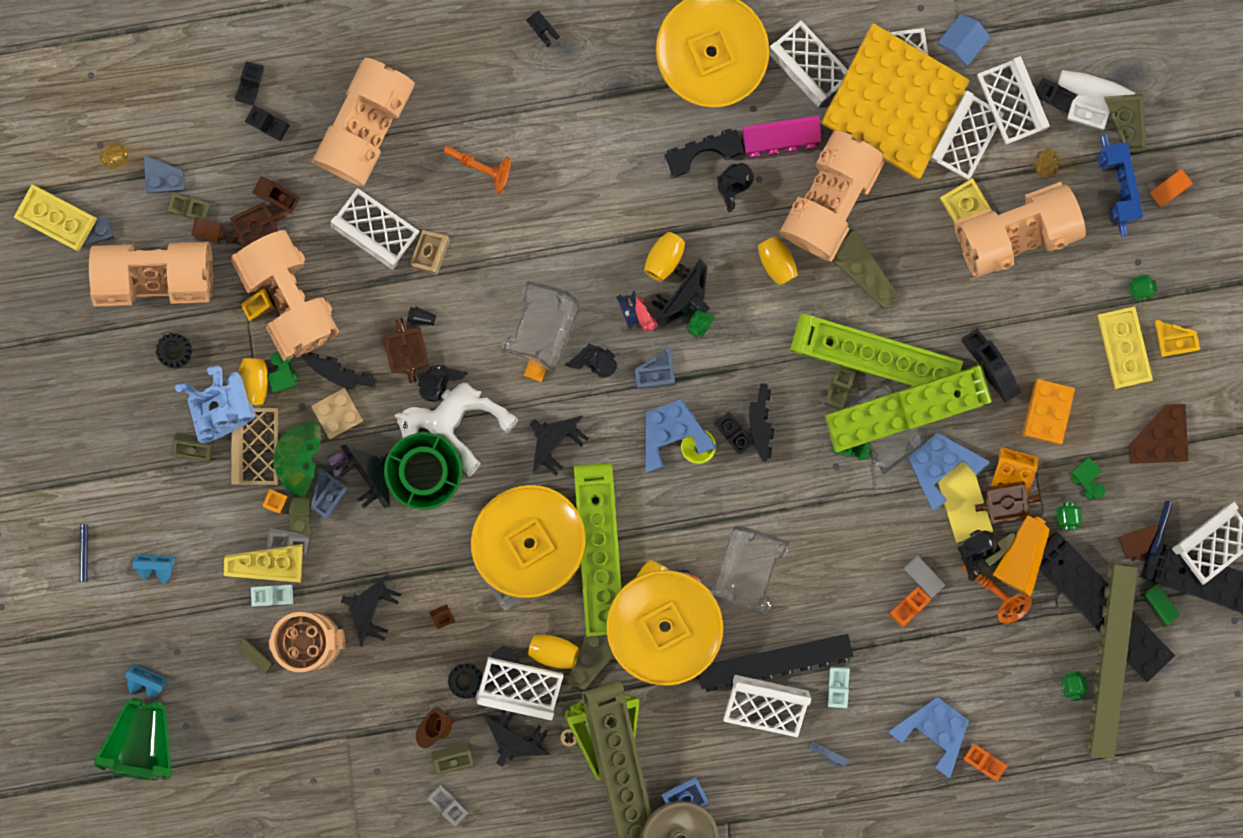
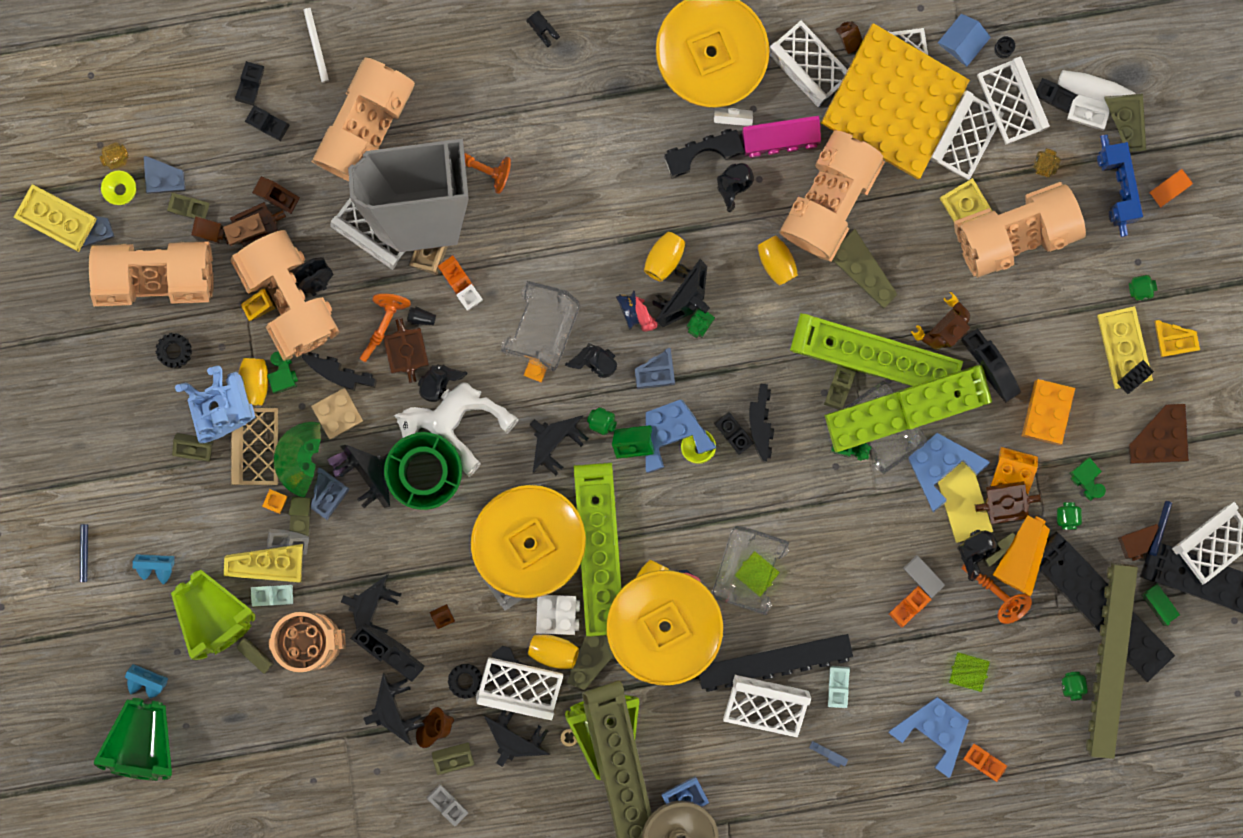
none -> neon yellow piece [101,170,136,206]
none -> lime cone [171,570,255,660]
none -> medium nougat plate [223,213,266,246]
none -> black hinge [293,257,334,296]
none -> white bar [303,8,329,83]
none -> light grey windscreen [348,139,469,252]
none -> black slope [350,623,425,682]
none -> orange dish [360,294,411,362]
none -> black connector [363,673,425,745]
none -> orange slope [438,255,474,294]
none -> white plate [456,284,483,311]
none -> white plate [536,595,580,635]
none -> green head [587,407,617,435]
none -> green panel [612,425,654,459]
none -> white plate [714,107,753,126]
none -> clear neon green piece [734,551,780,597]
none -> reddish brown bracket [836,21,863,54]
none -> reddish brown torso [911,292,971,350]
none -> clear neon green piece [949,652,990,692]
none -> black wheel [994,36,1016,59]
none -> black tyre [1117,360,1154,394]

